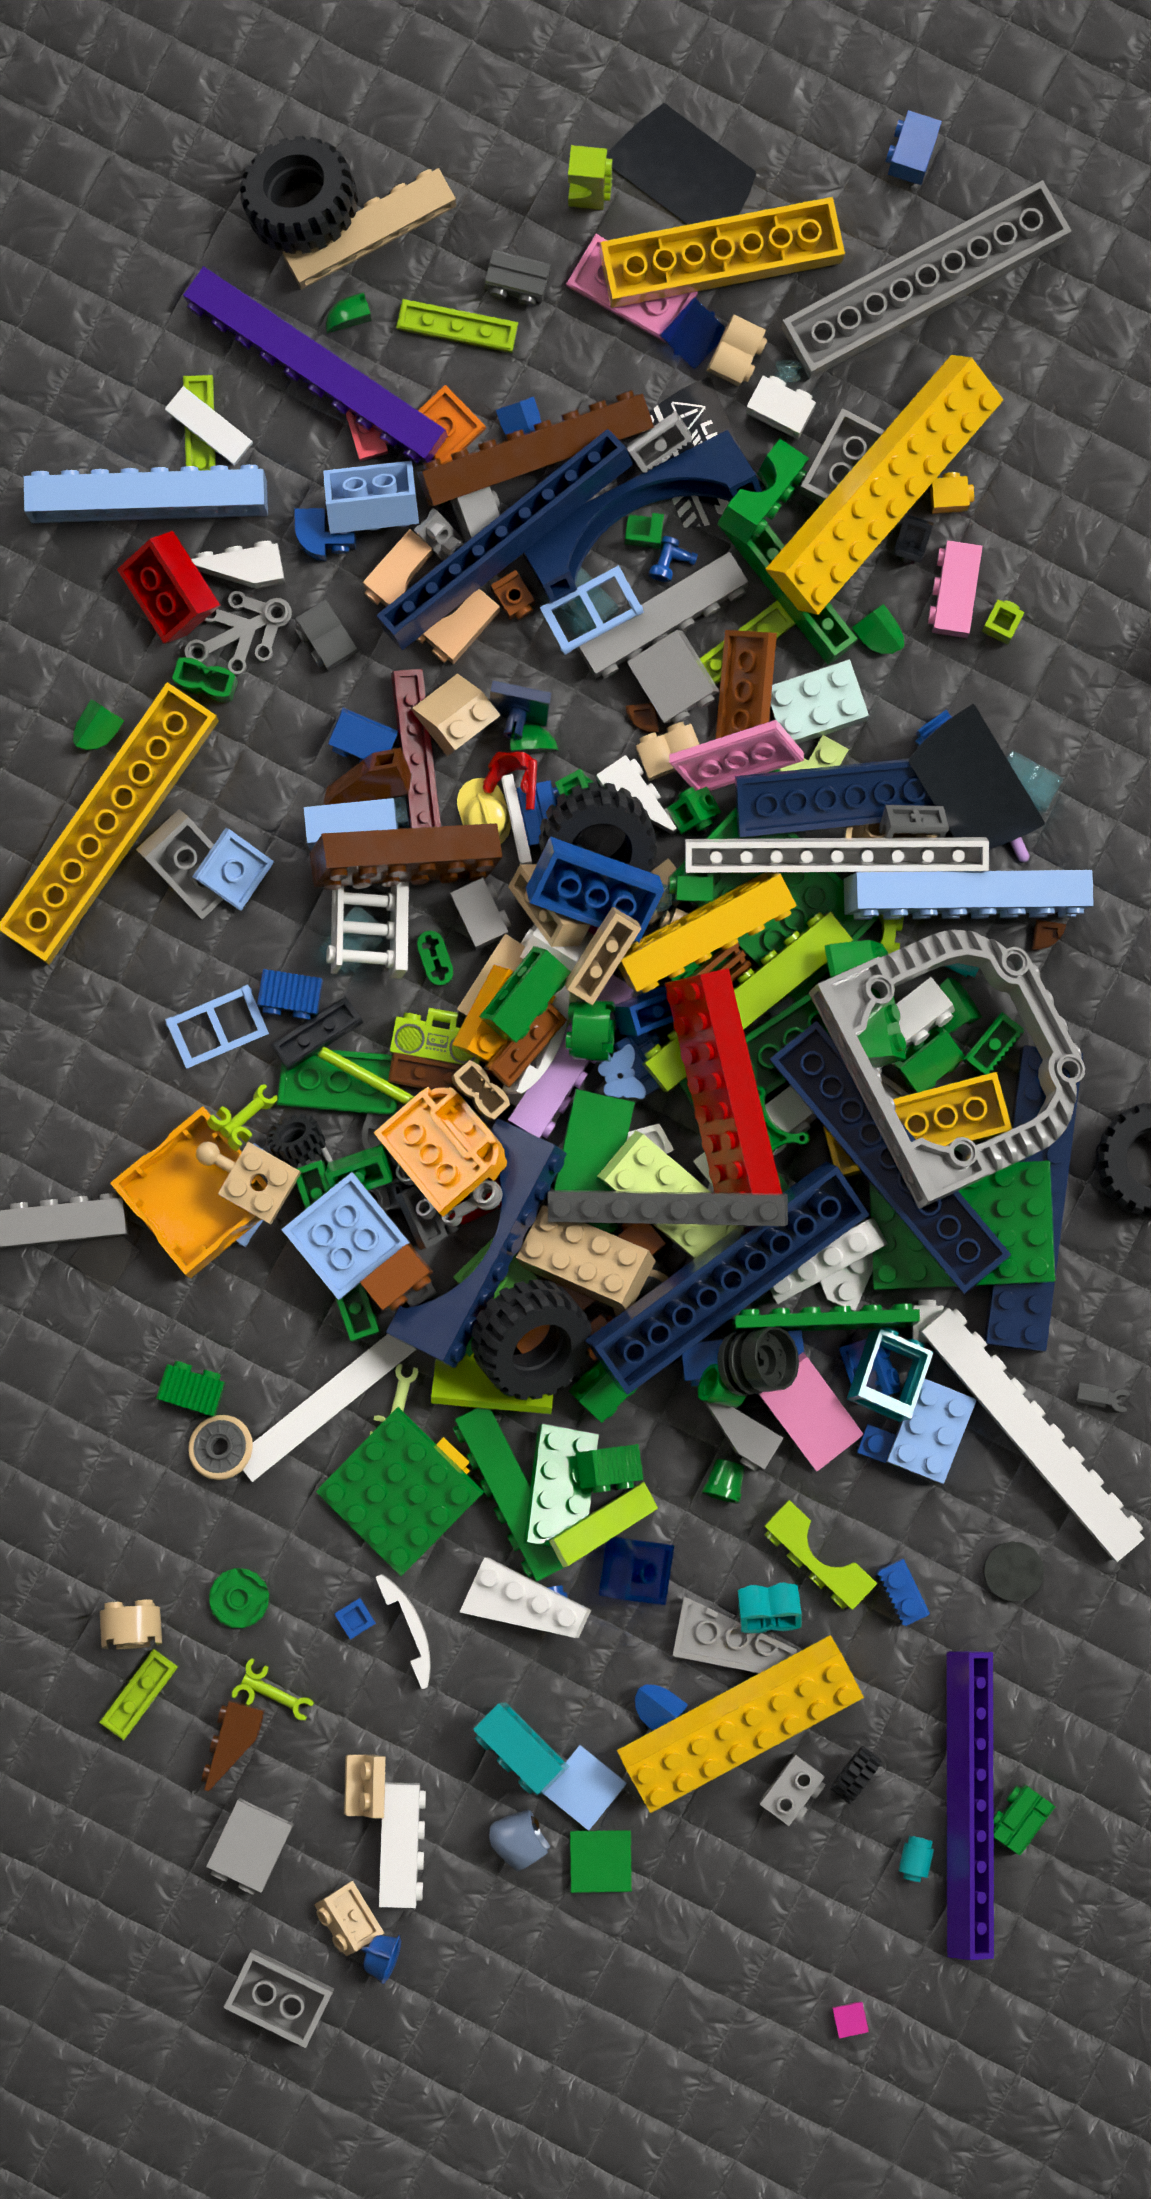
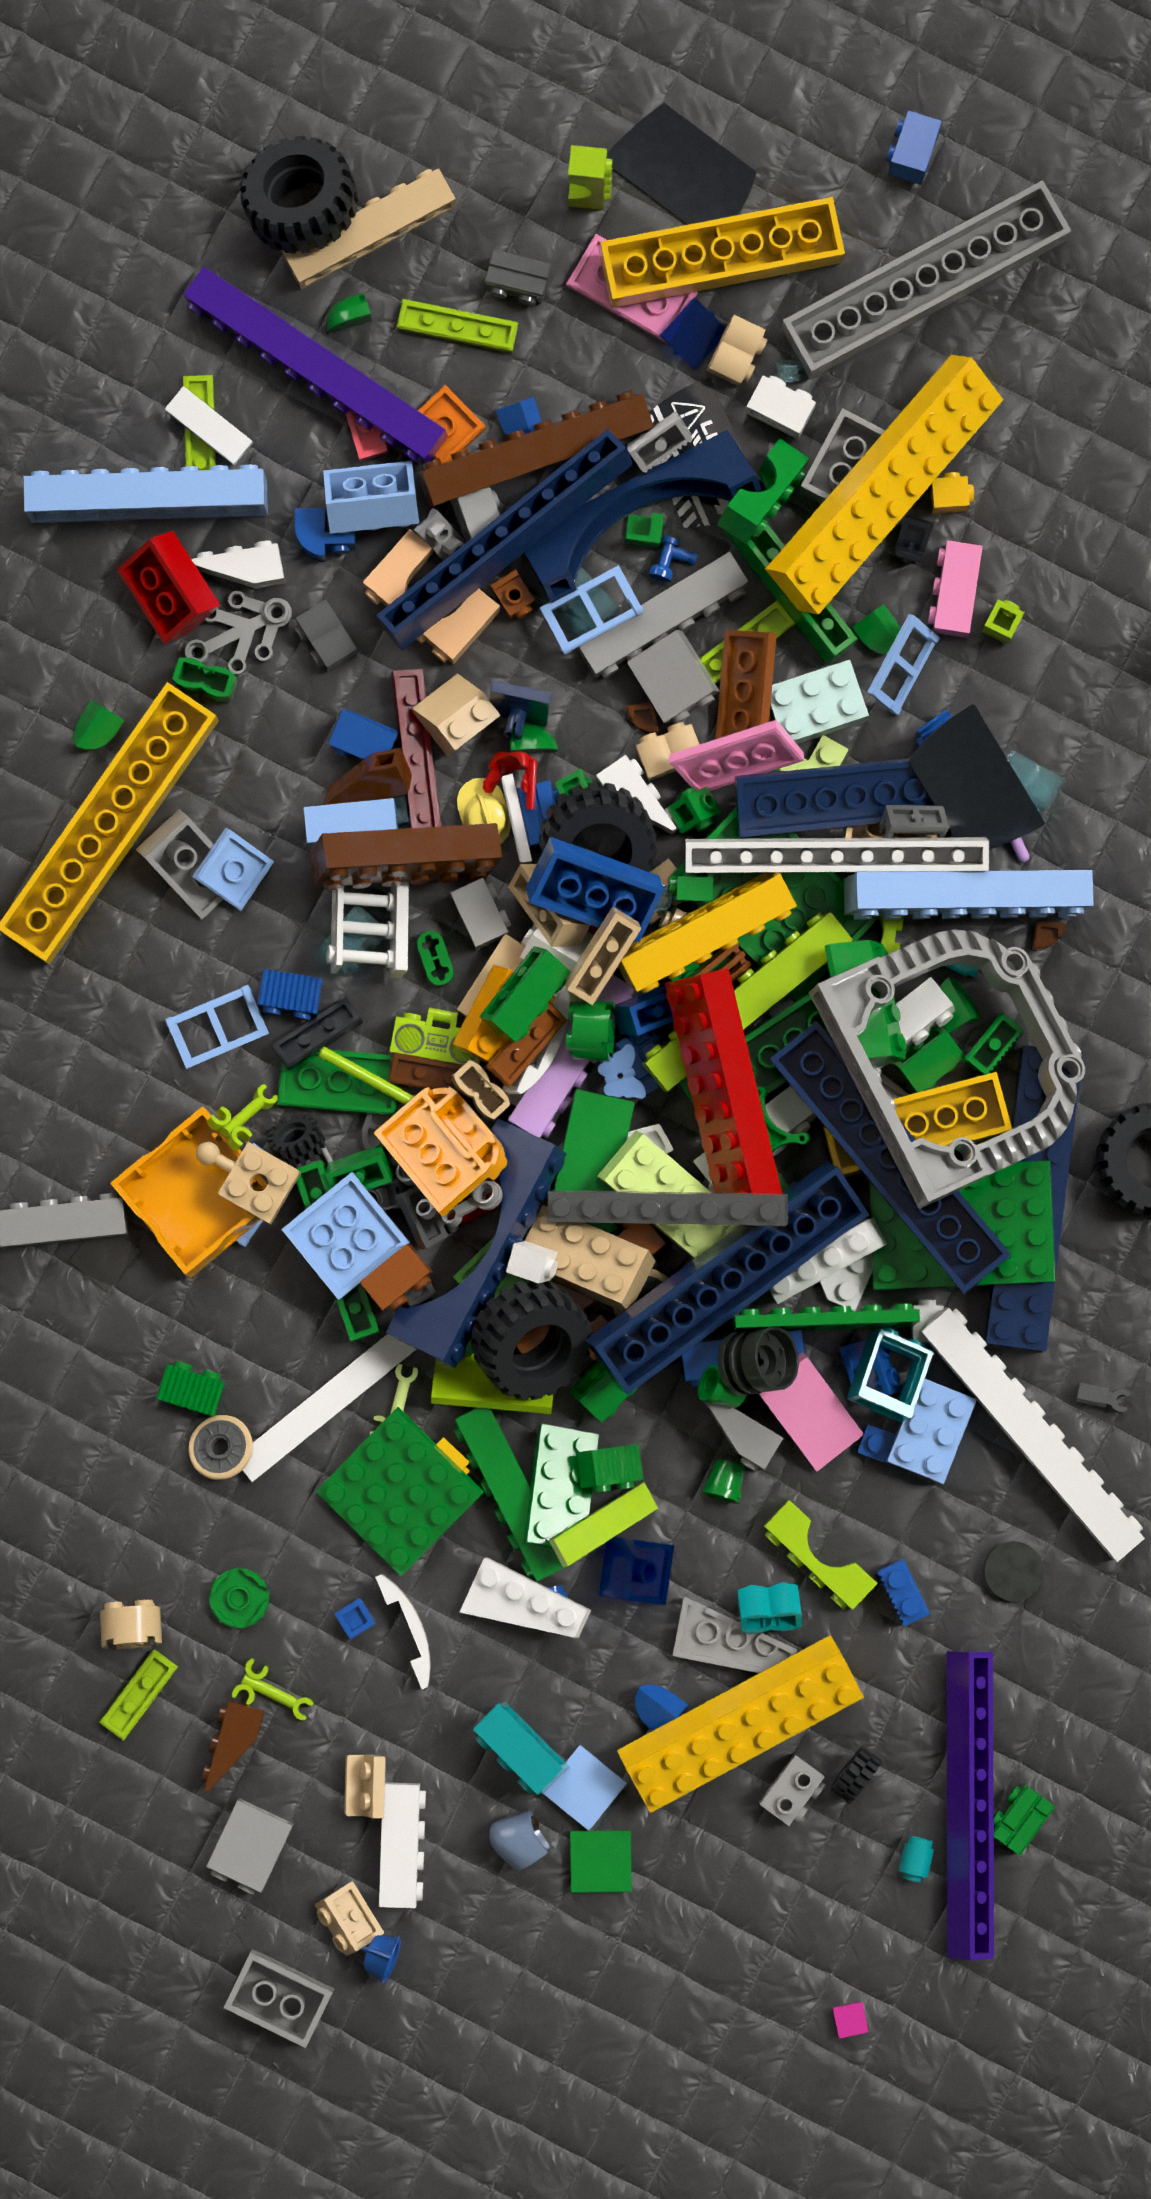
none -> white brick [506,1241,558,1283]
none -> light blue window [867,614,940,716]

